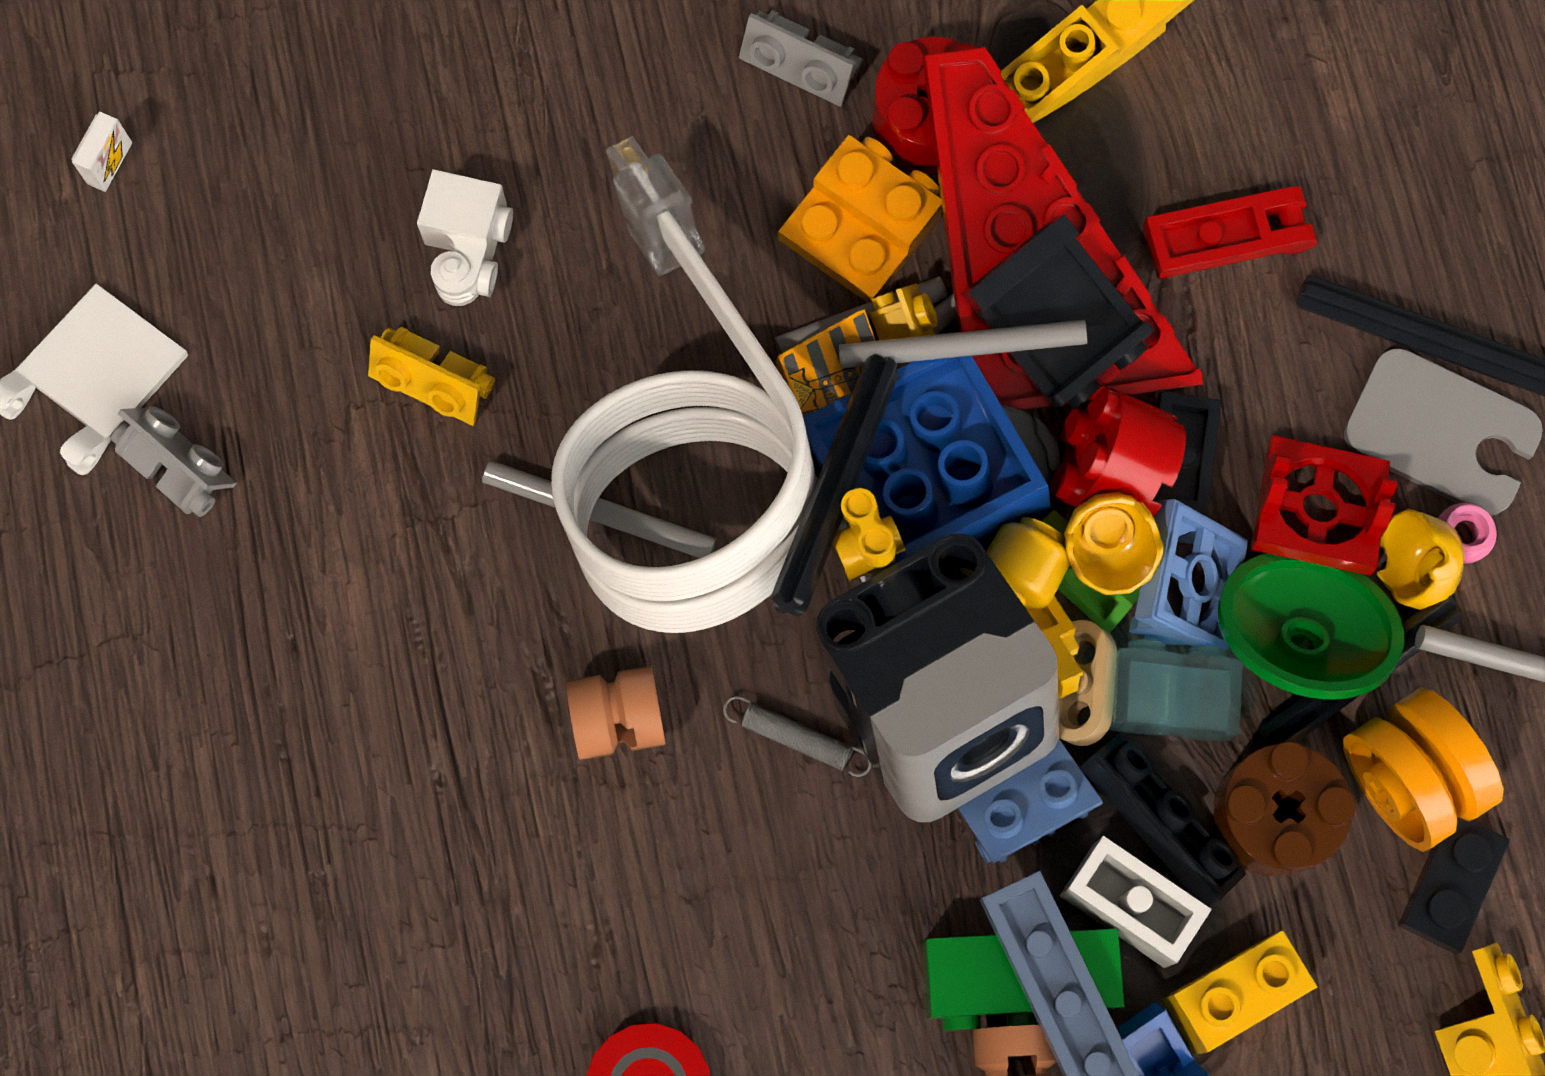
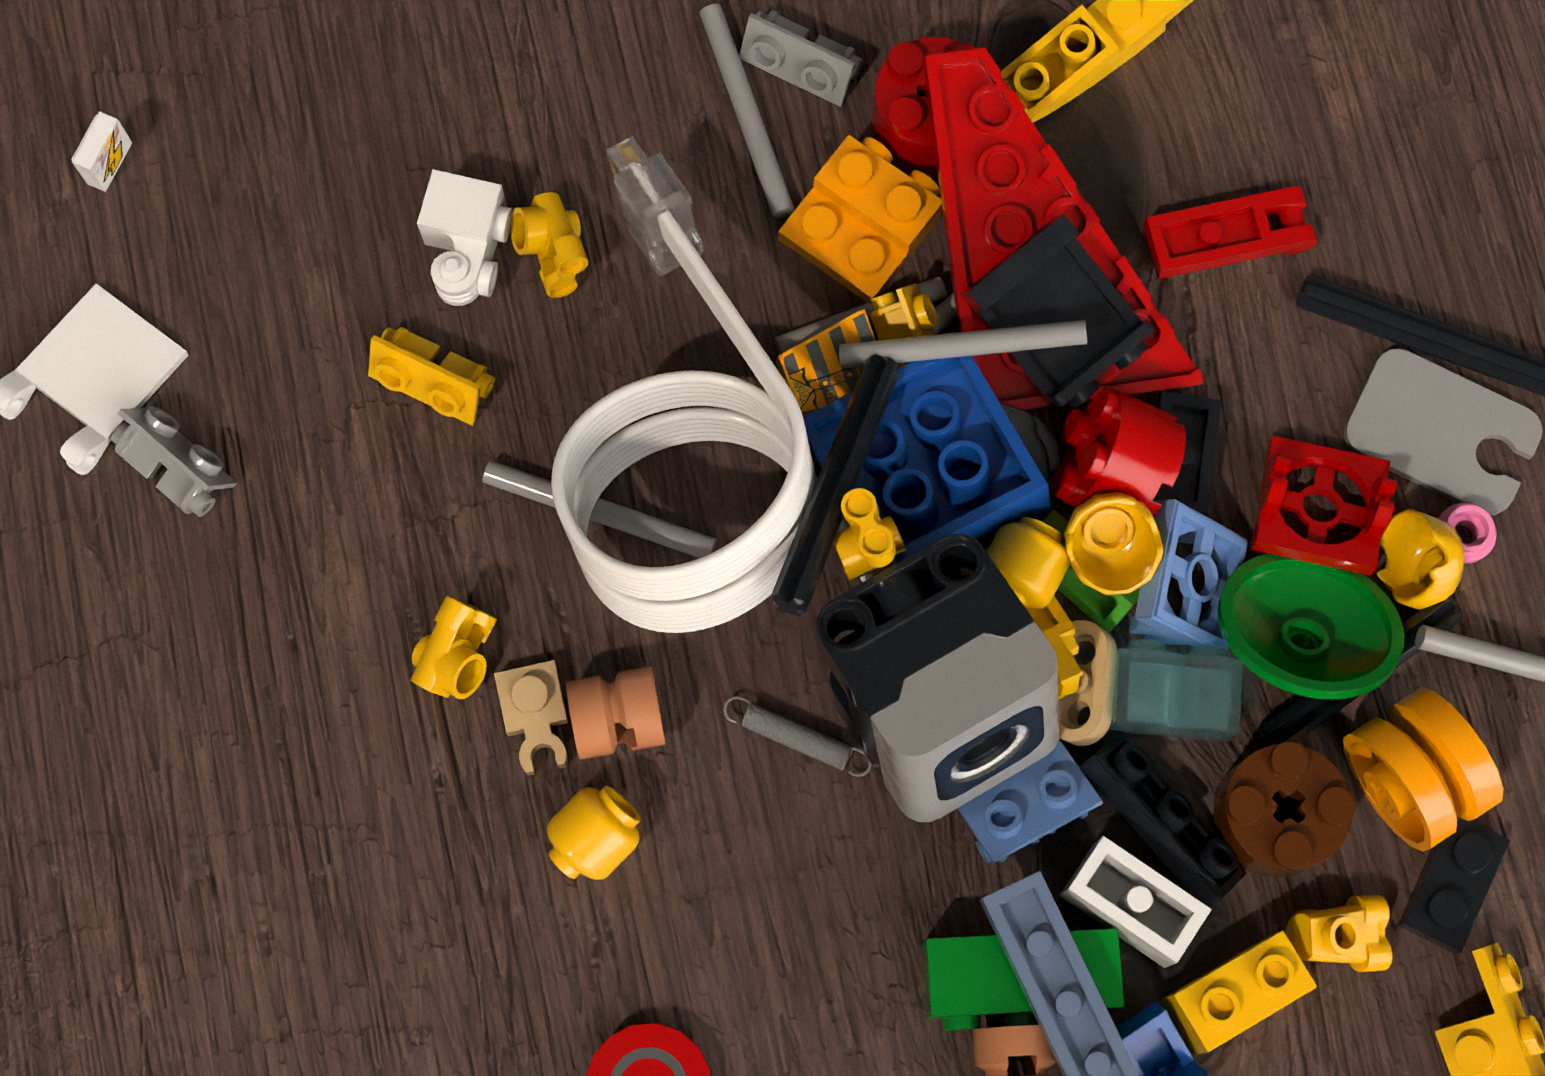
none -> yellow plate [410,595,497,699]
none -> tan plate [494,660,569,776]
none -> yellow plate [510,192,588,298]
none -> yellow head [547,786,641,880]
none -> light grey bar [699,4,795,219]
none -> yellow plate [1286,895,1392,972]

